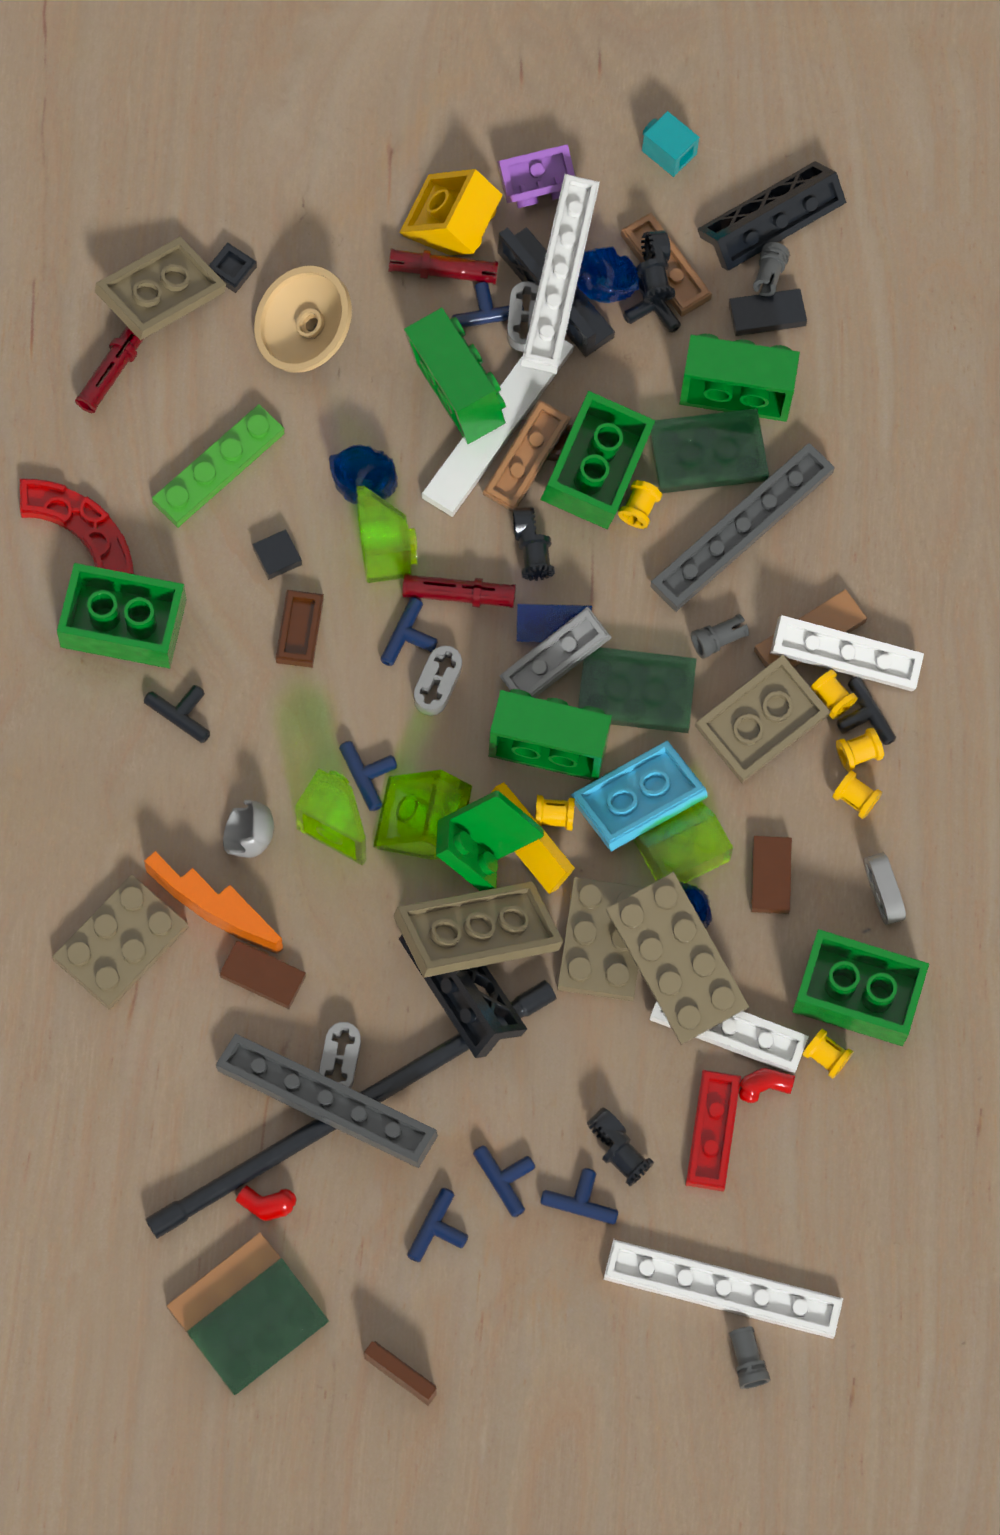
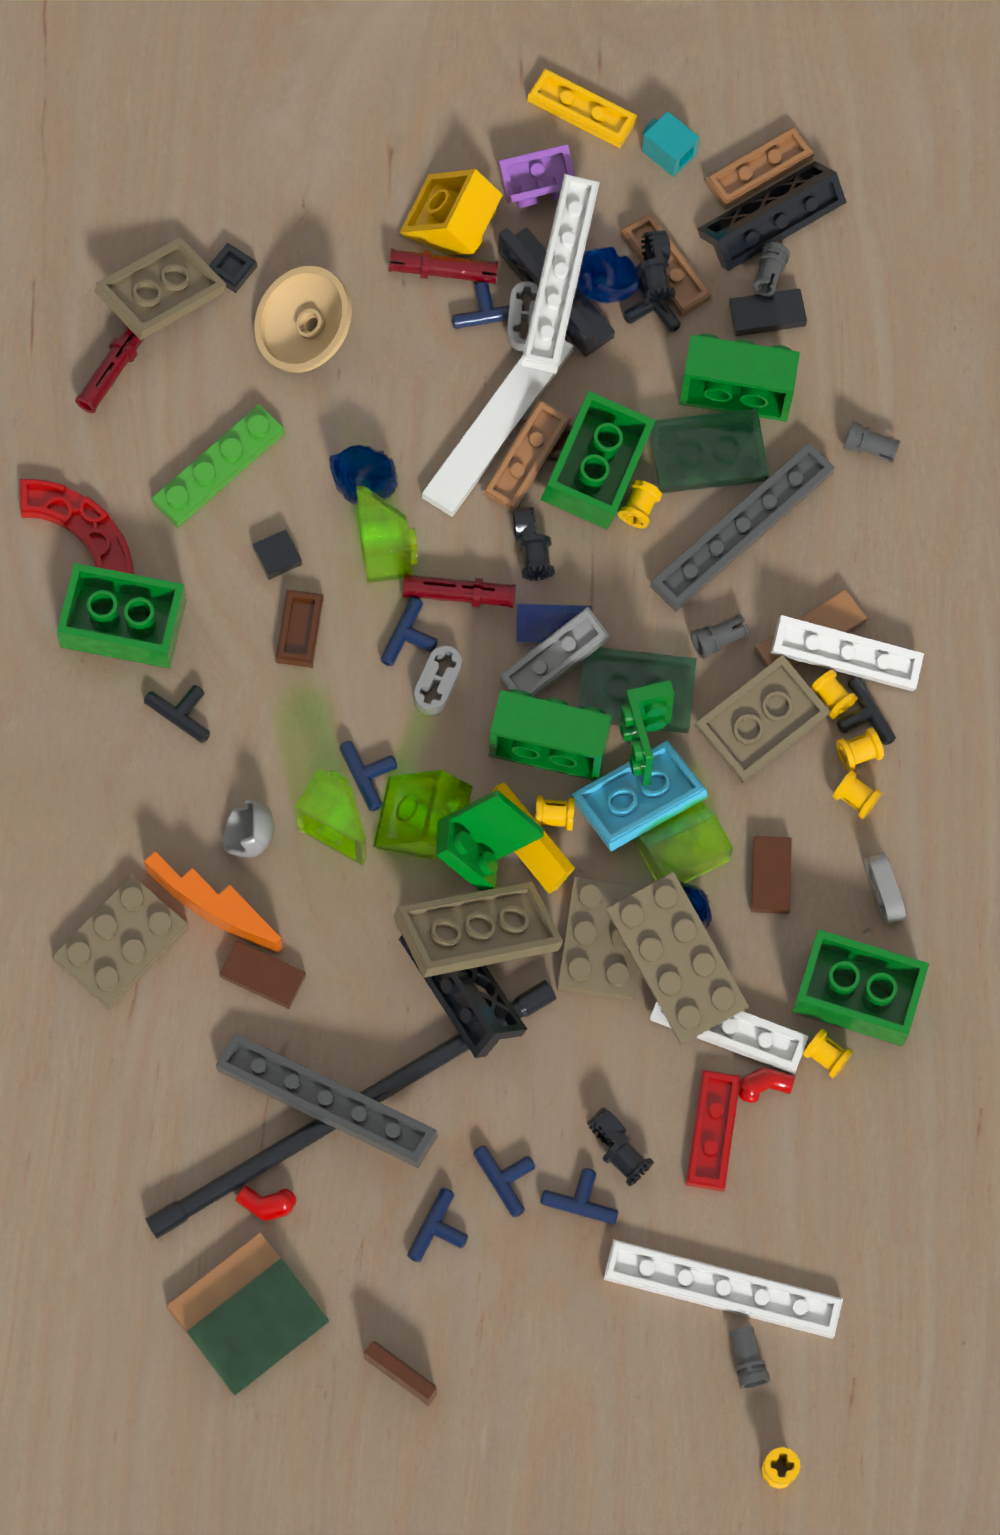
light grey beam [319,1022,361,1088] -> none
green brick [404,307,506,444] -> none
none -> yellow tile [527,68,638,148]
none -> green bracket [619,680,675,786]
none -> medium nougat tile [705,126,814,210]
none -> yellow bush [761,1447,801,1489]
none -> dark grey pin [843,421,900,463]

